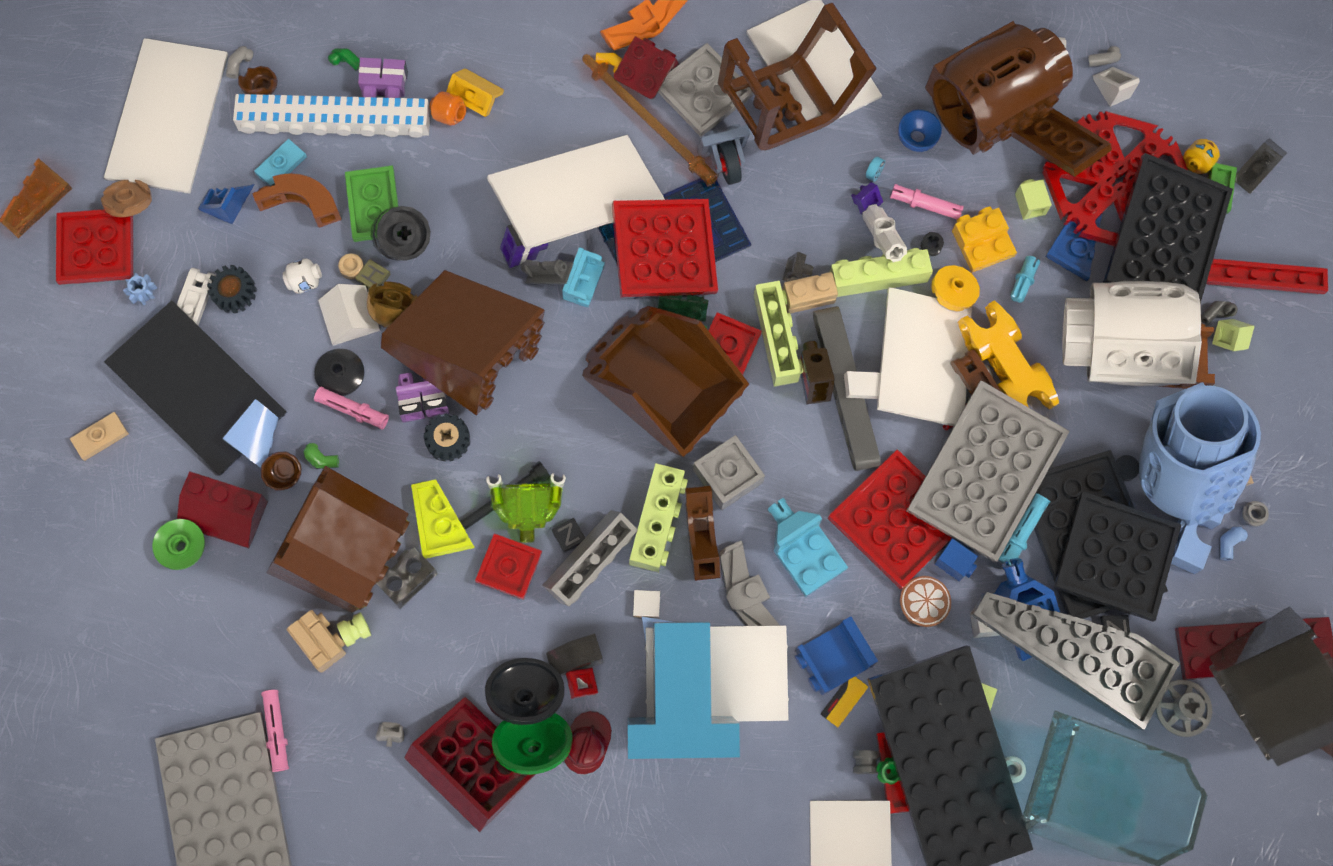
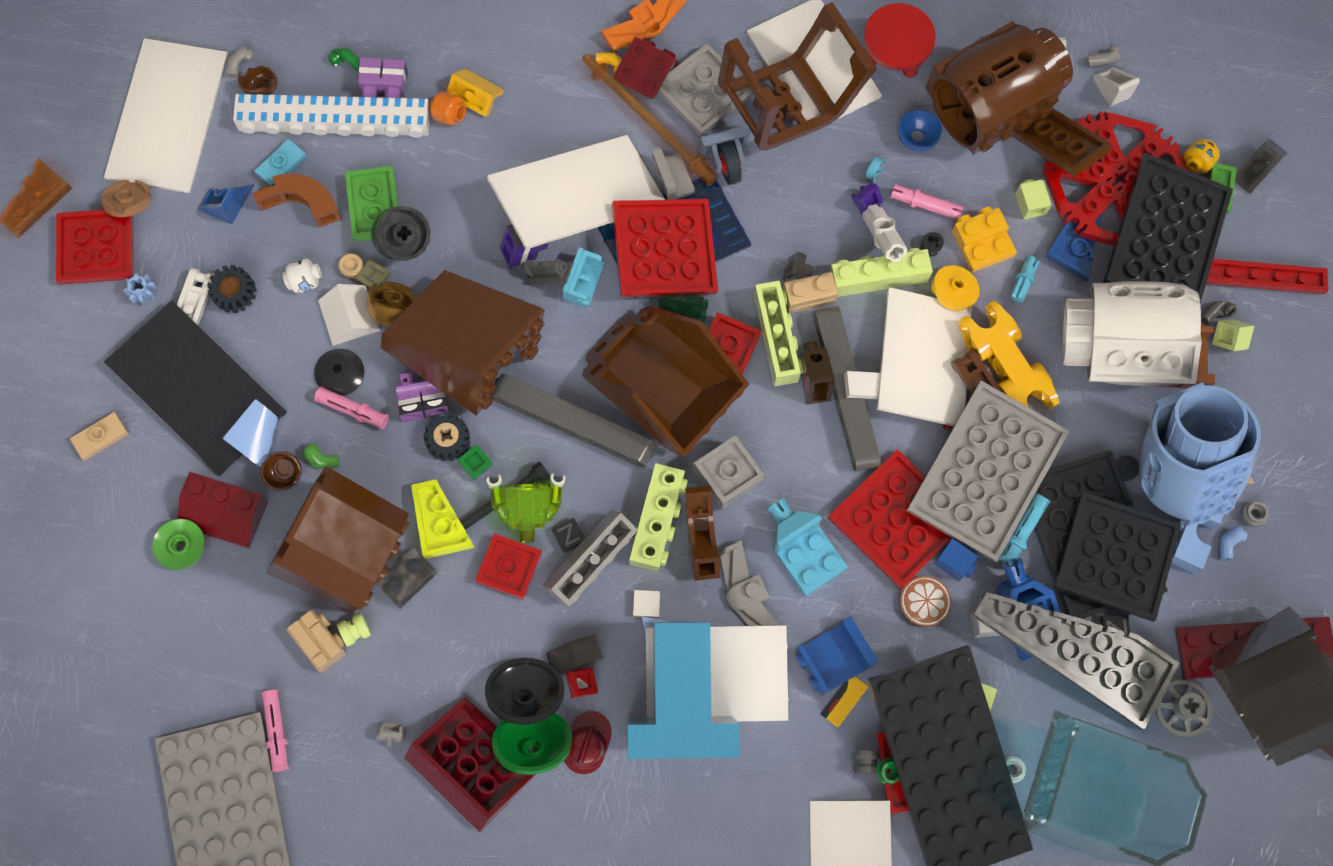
none -> green plate [457,444,493,481]
none -> dark grey beam [492,374,656,468]
none -> light grey panel [652,148,695,200]
none -> red piece [864,3,936,78]

